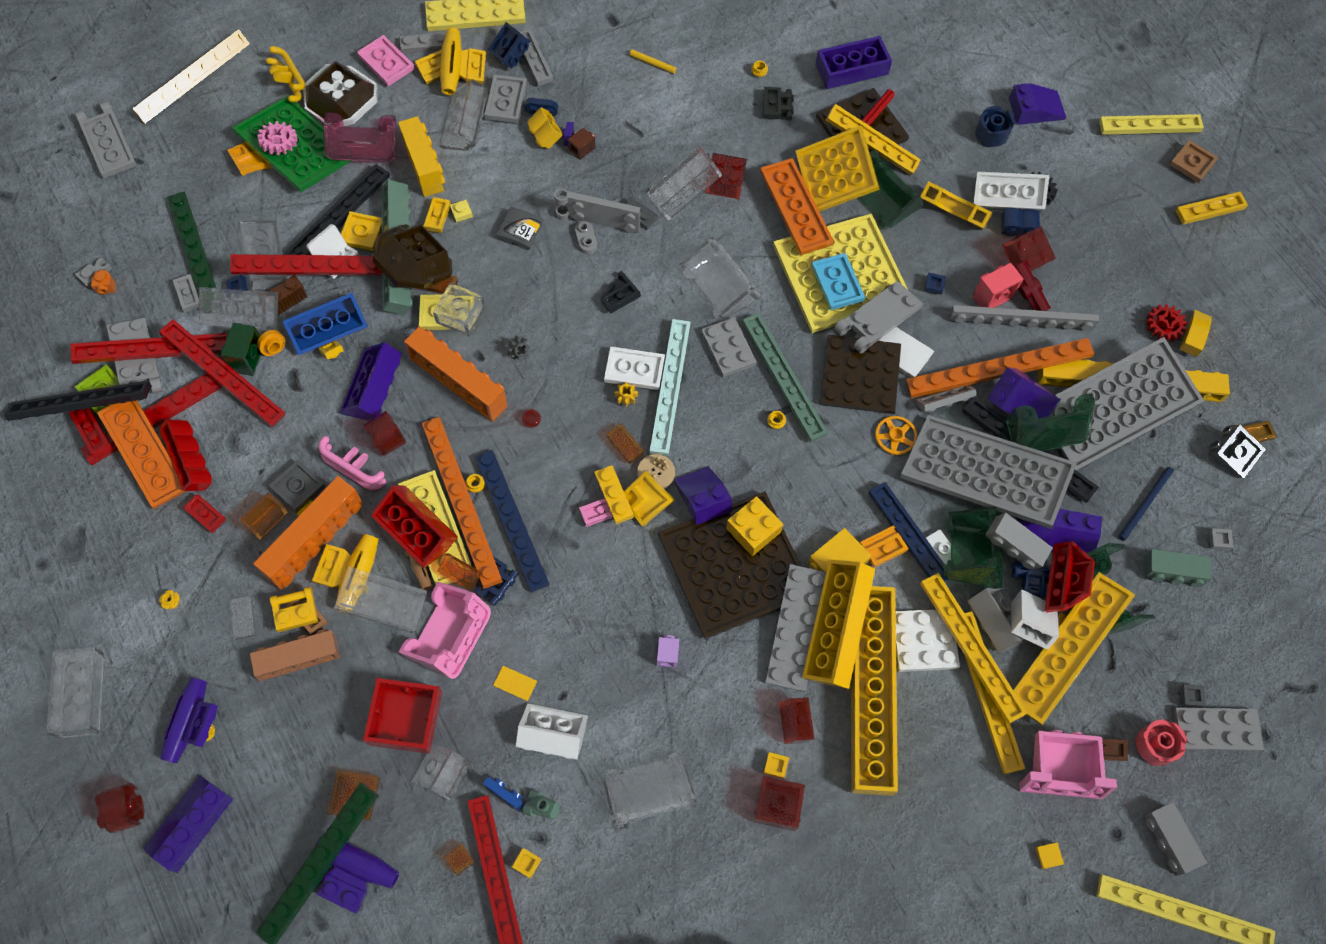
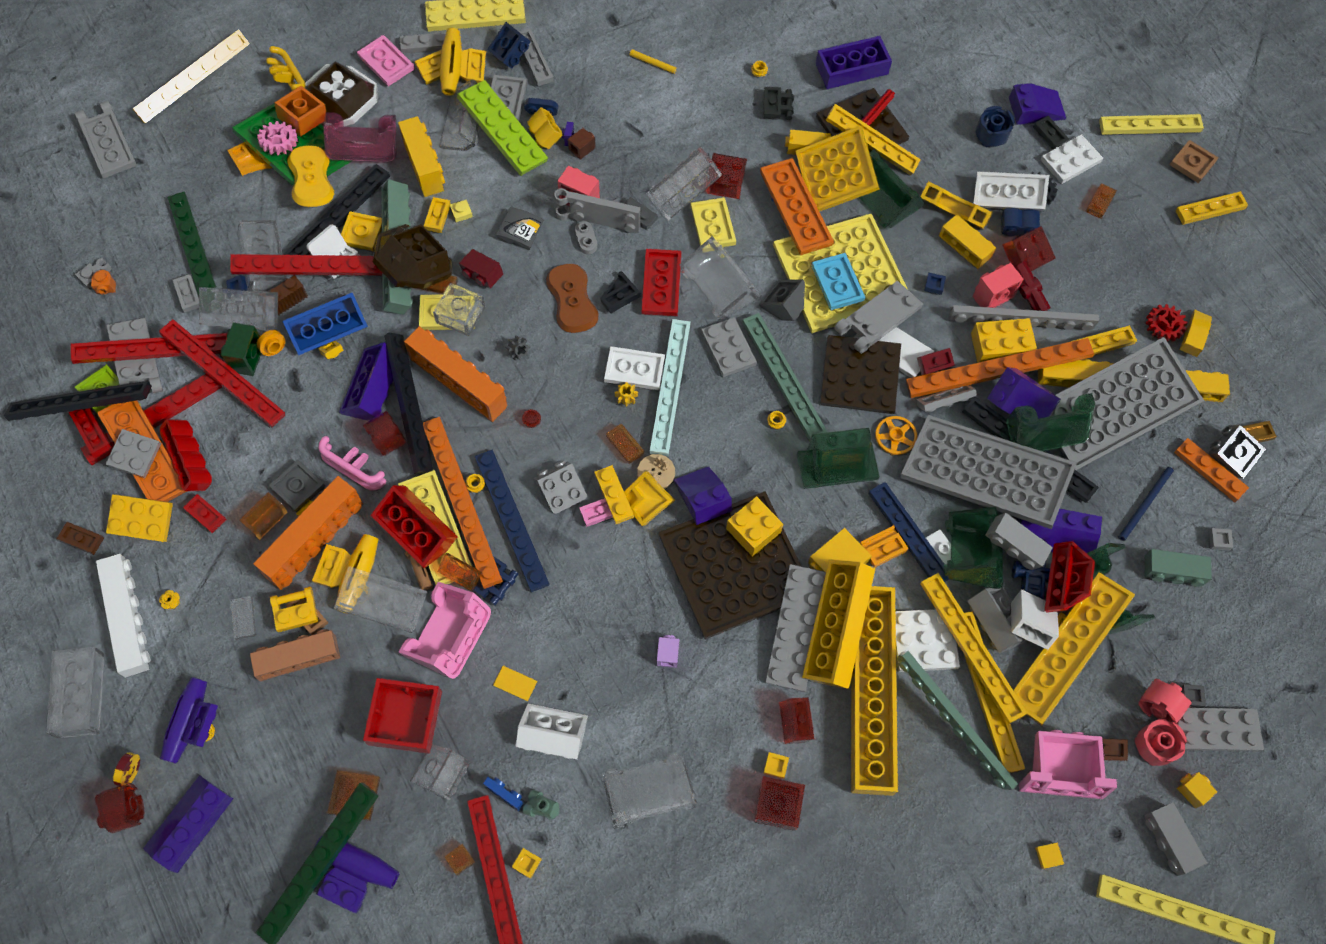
none -> reddish brown plate [56,522,104,555]
none -> white brick [96,554,151,677]
none -> light grey plate [106,429,161,478]
none -> yellow plate [106,494,173,542]
none -> piece [113,752,140,788]
none -> orange brick [274,86,327,136]
none -> yellow plate [287,146,334,207]
none -> black plate [384,333,433,475]
none -> lime plate [457,80,548,176]
none -> dark red brick [459,249,504,289]
none -> light grey bracket [533,460,587,514]
none -> dark orange plate [546,264,599,333]
none -> coral brick [557,166,600,206]
none -> red plate [642,249,681,316]
none -> light yellow plate [690,197,736,251]
none -> dark grey slope [759,279,805,321]
none -> yellow brick [785,130,831,155]
none -> clear green windscreen [797,428,880,489]
none -> sand green plate [896,651,1018,790]
none -> dark red plate [917,348,955,375]
none -> yellow brick [939,214,996,269]
none -> yellow brick [971,318,1037,363]
none -> pearl dark grey plate [1033,116,1069,150]
none -> white plate [1040,134,1103,184]
none -> yellow plate [1070,325,1137,355]
none -> clear orange plate [1085,183,1117,219]
none -> coral brick [1139,679,1191,724]
none -> orange plate [1174,438,1249,502]
none -> yellow brick [1177,772,1217,808]

